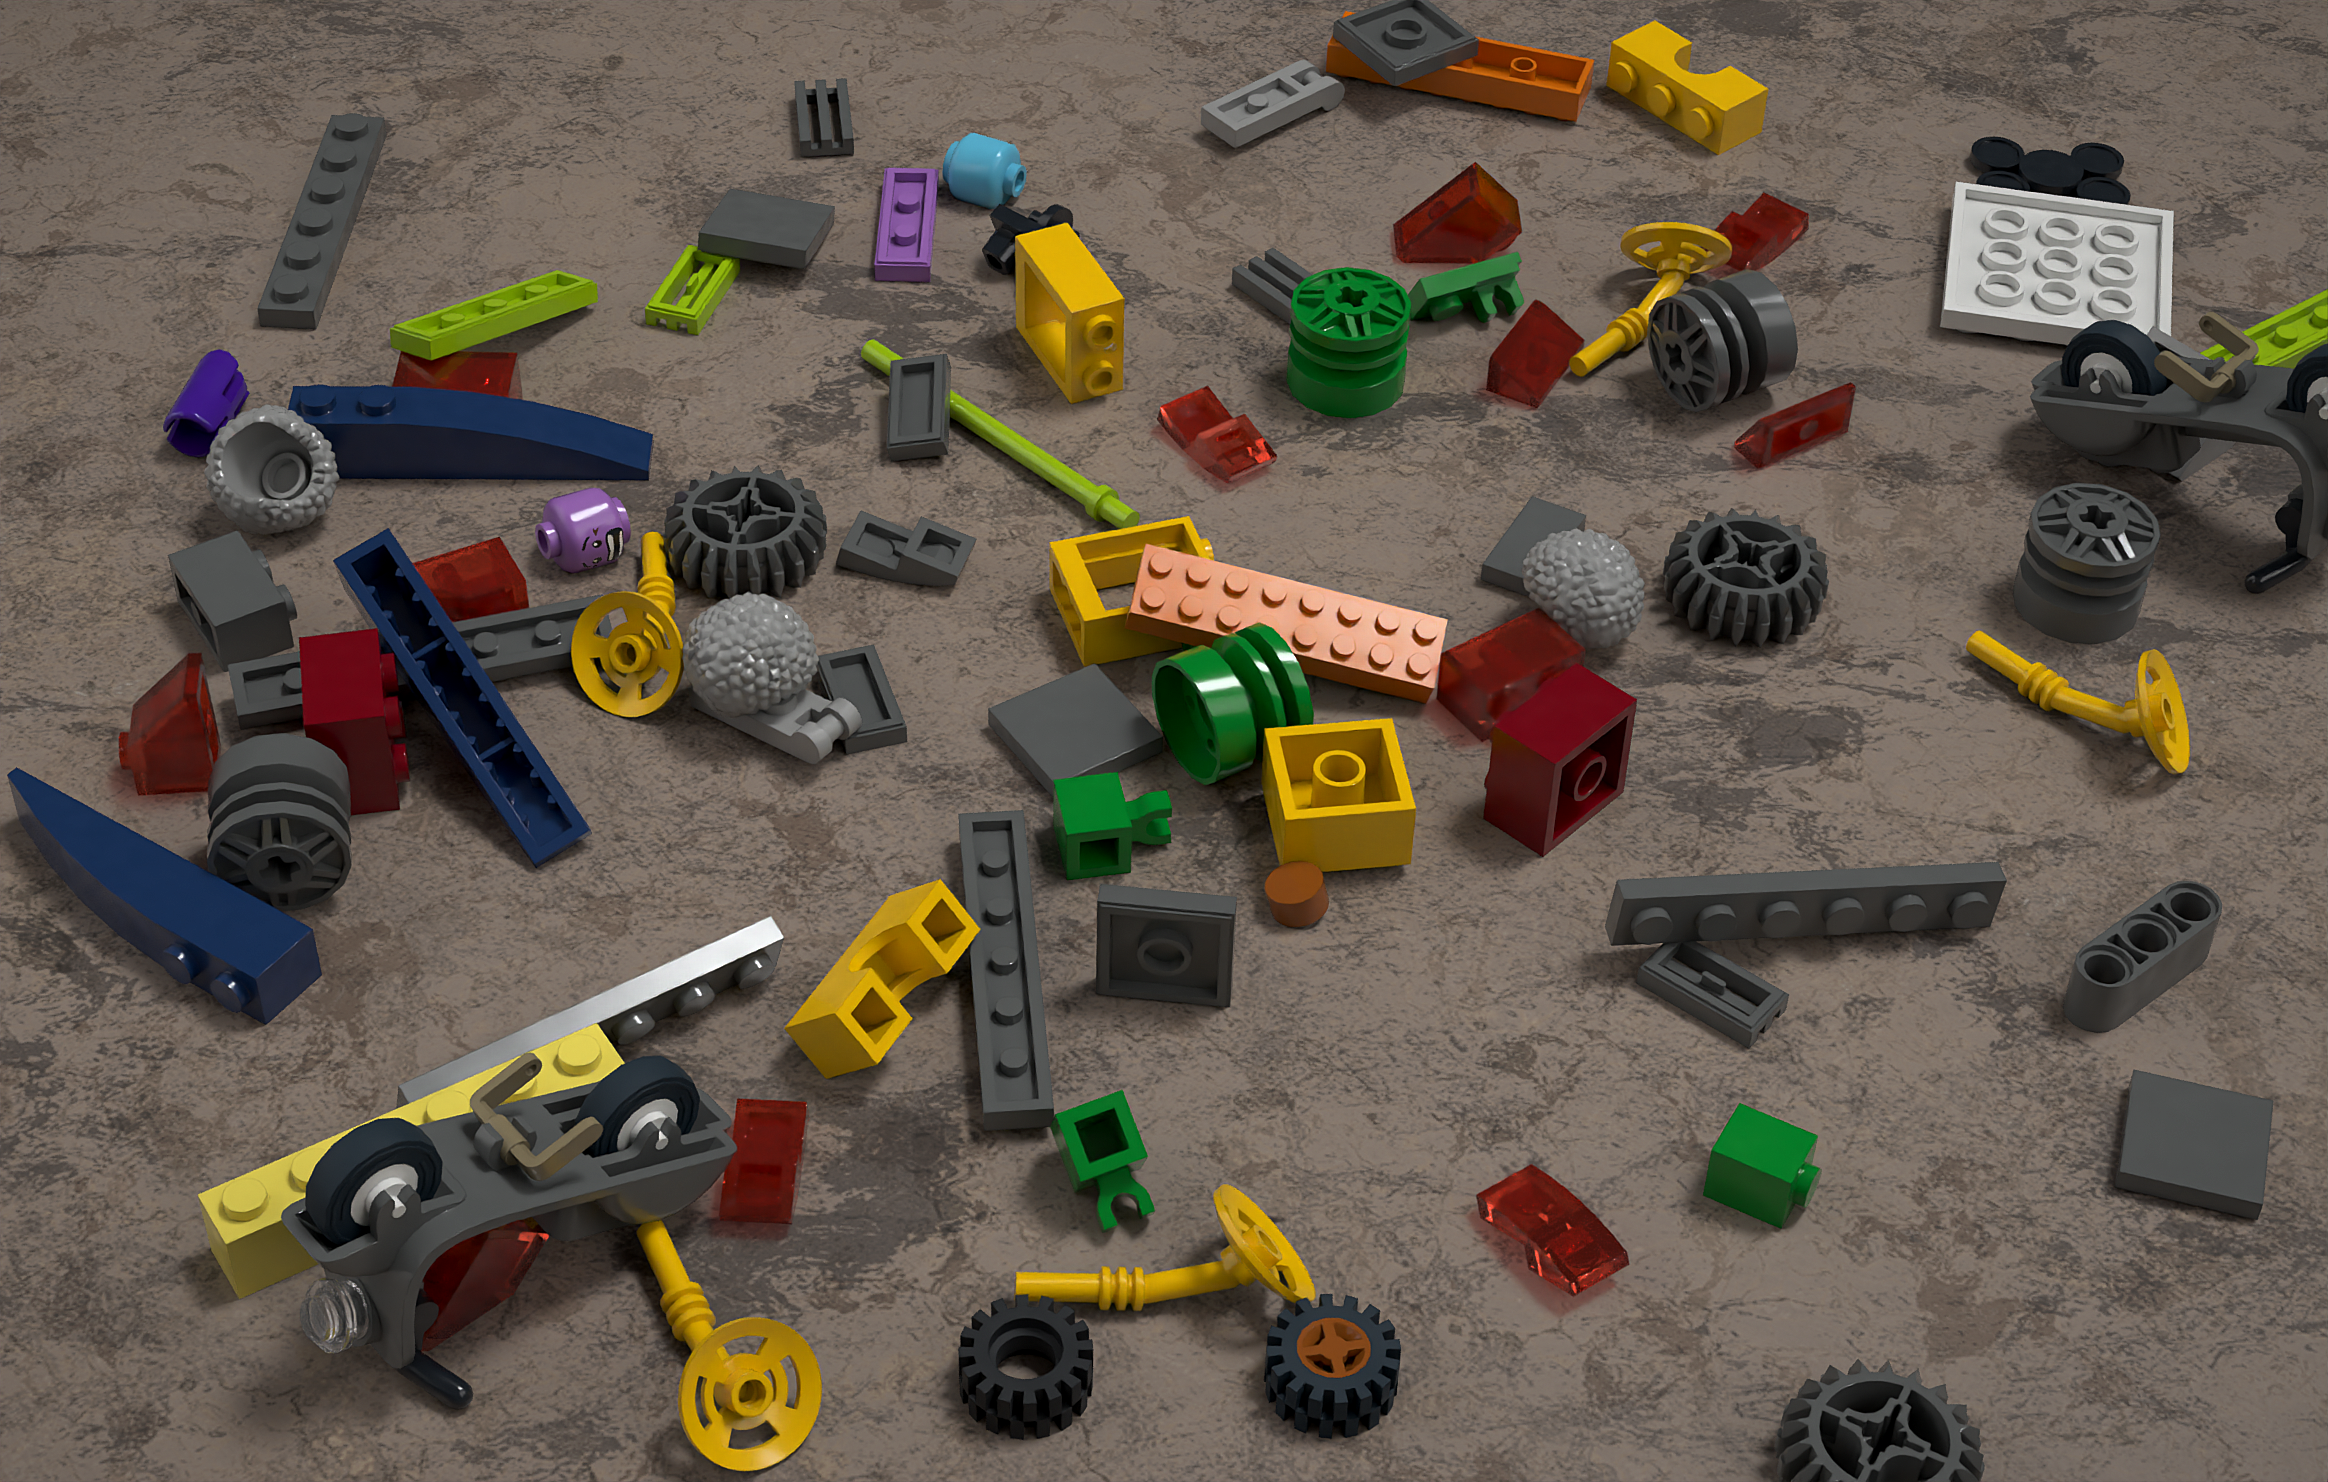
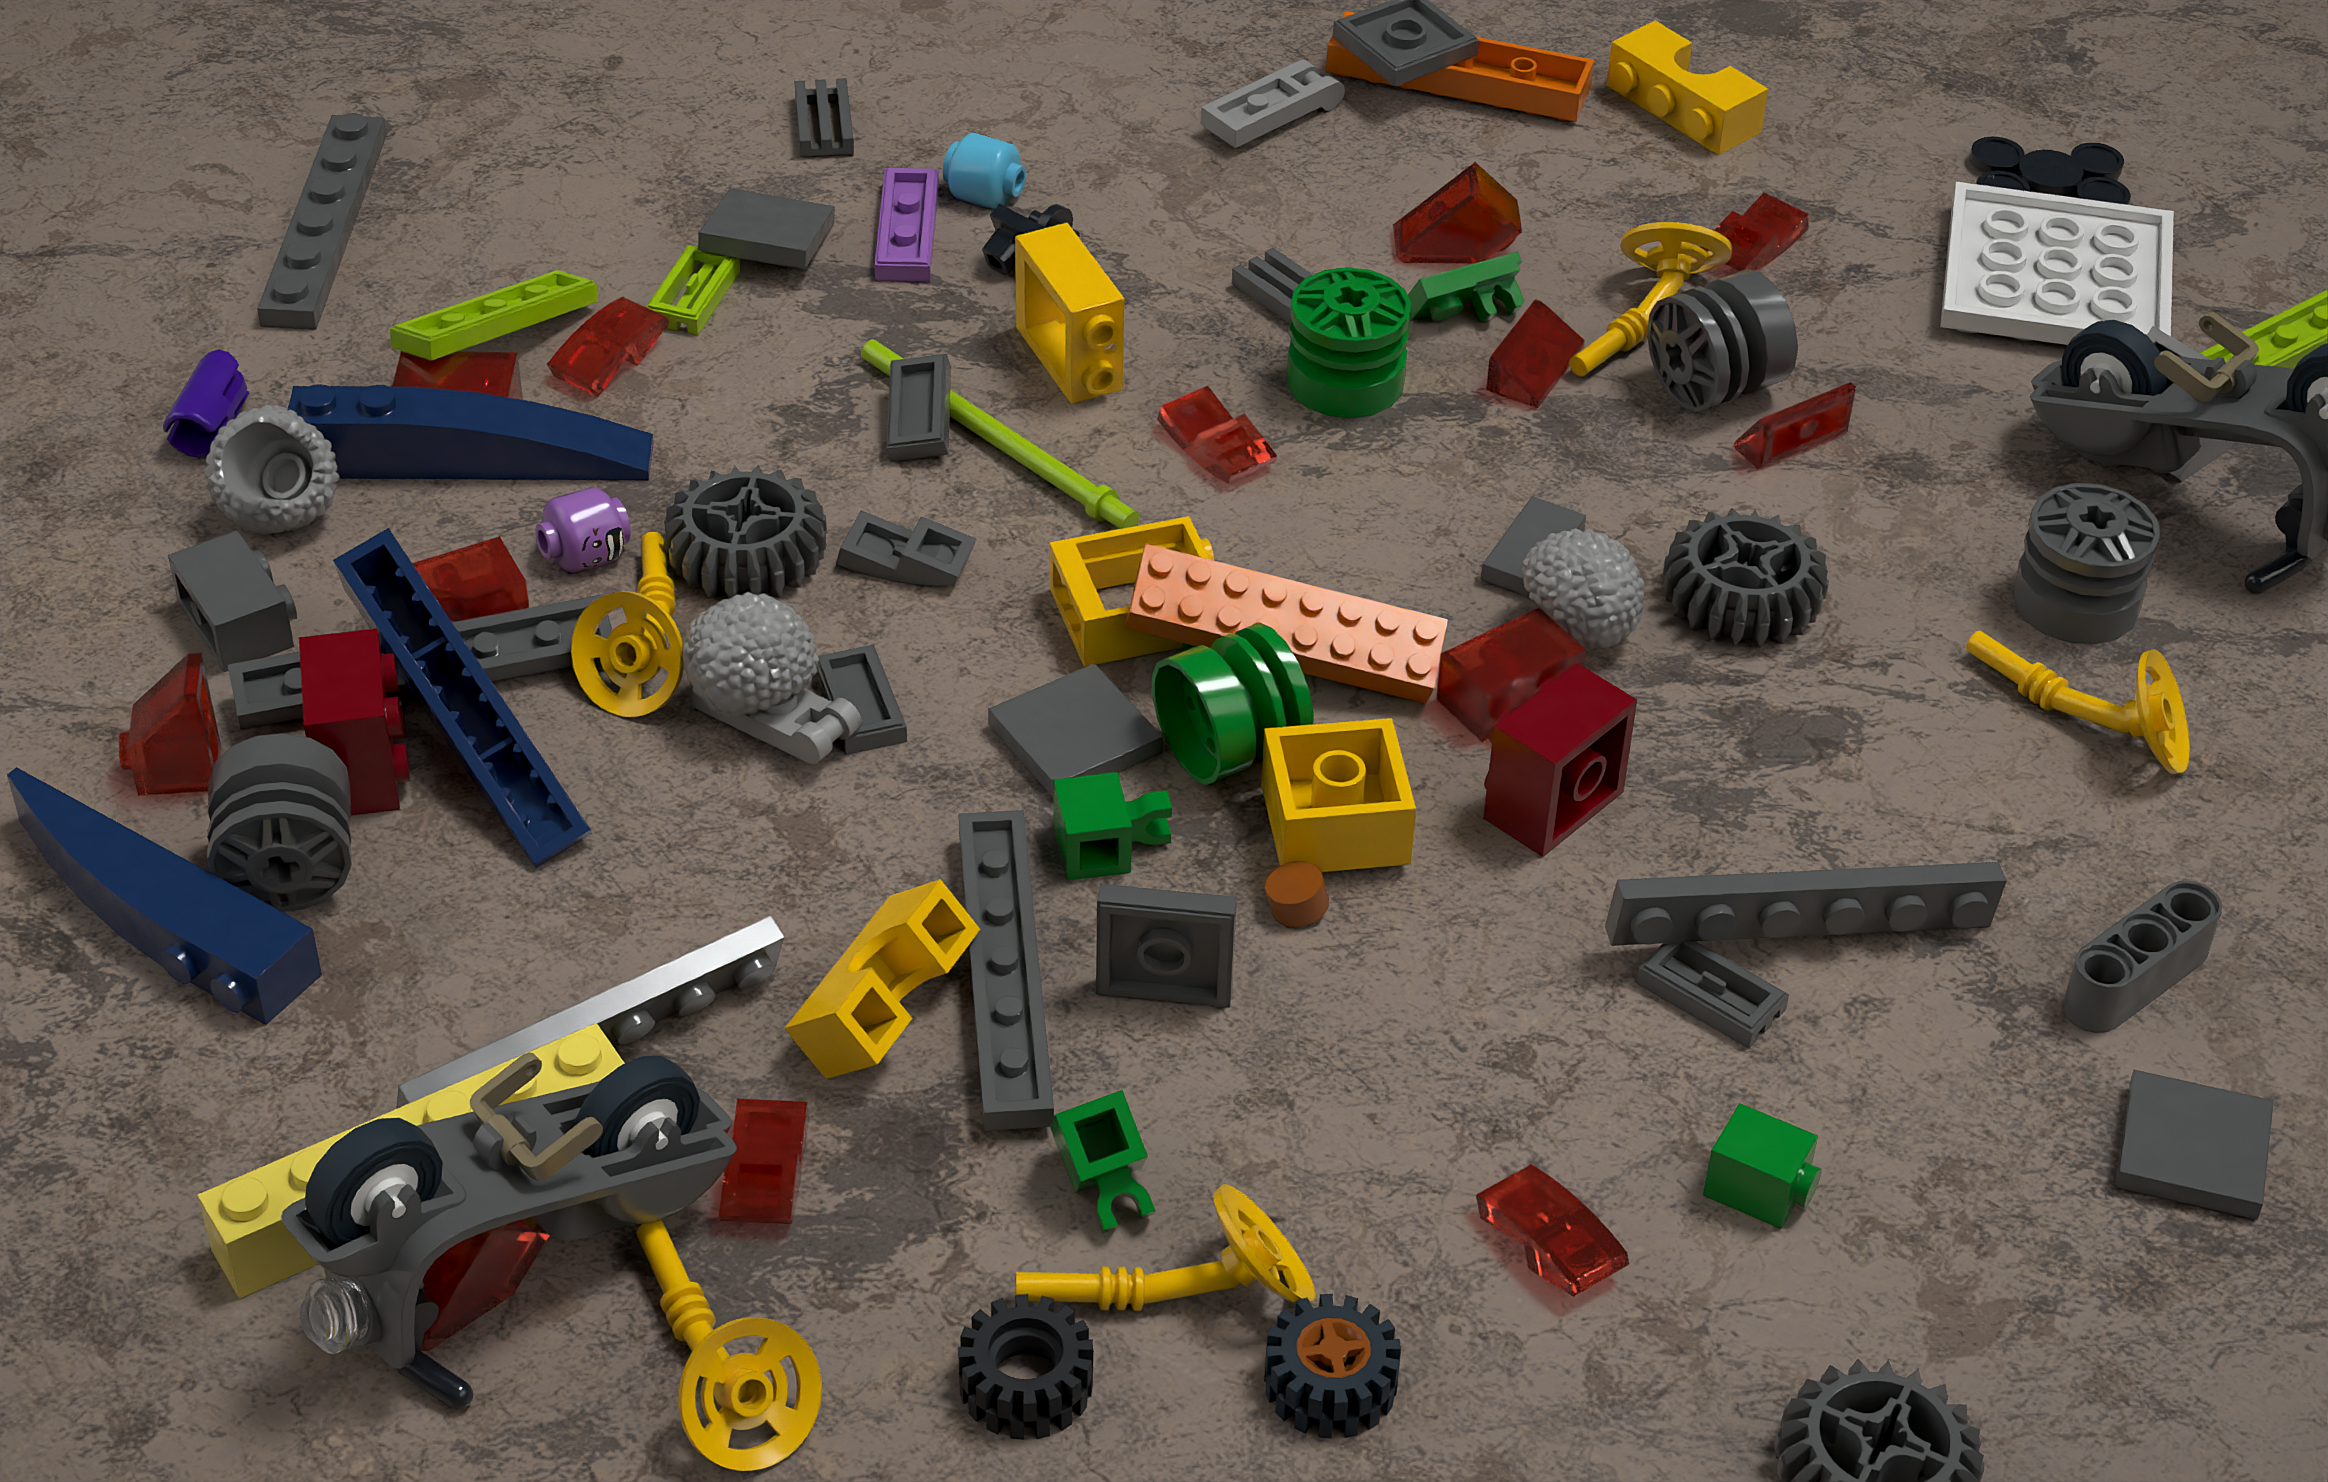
none -> clear red slope [547,297,670,397]

